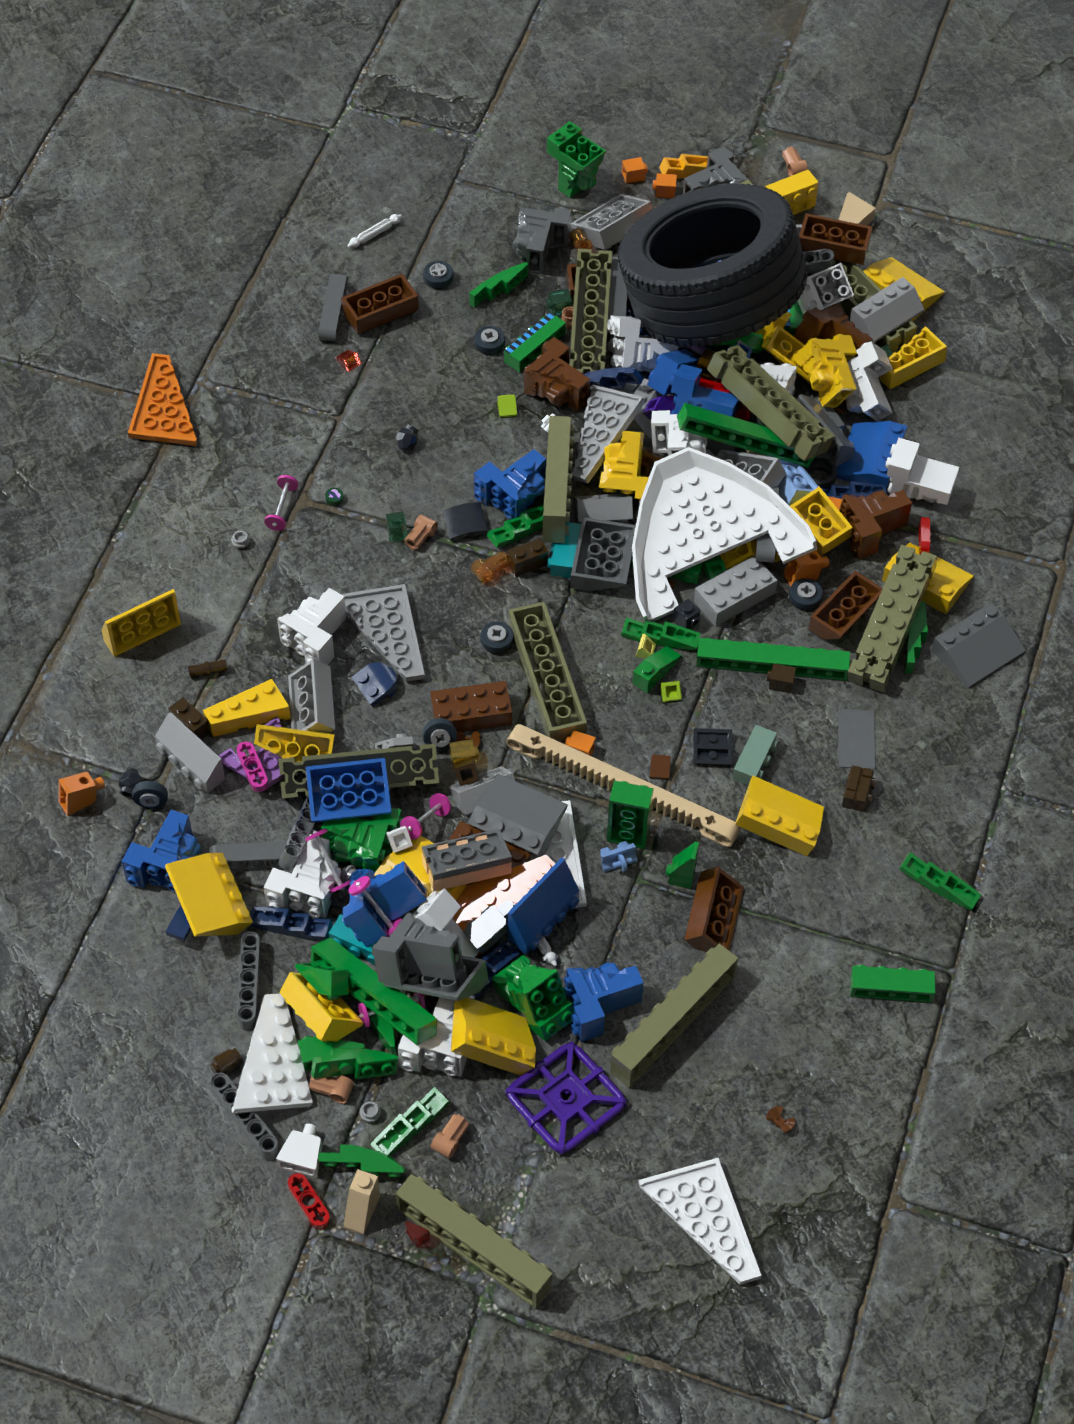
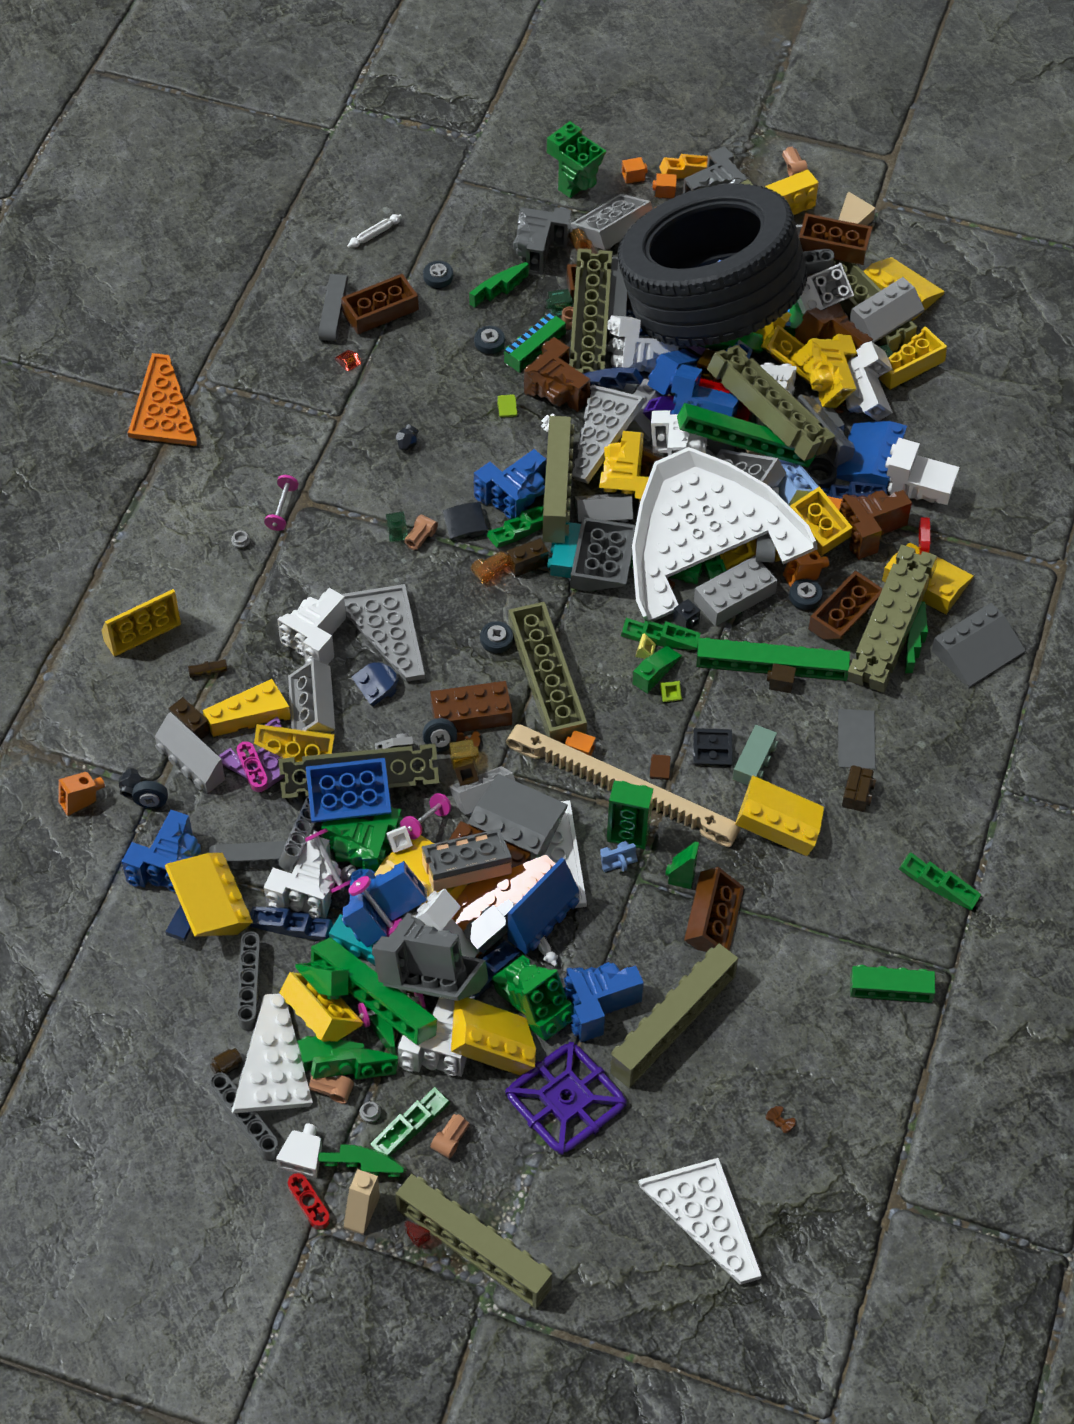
dark green tile [325,488,344,506] -> none

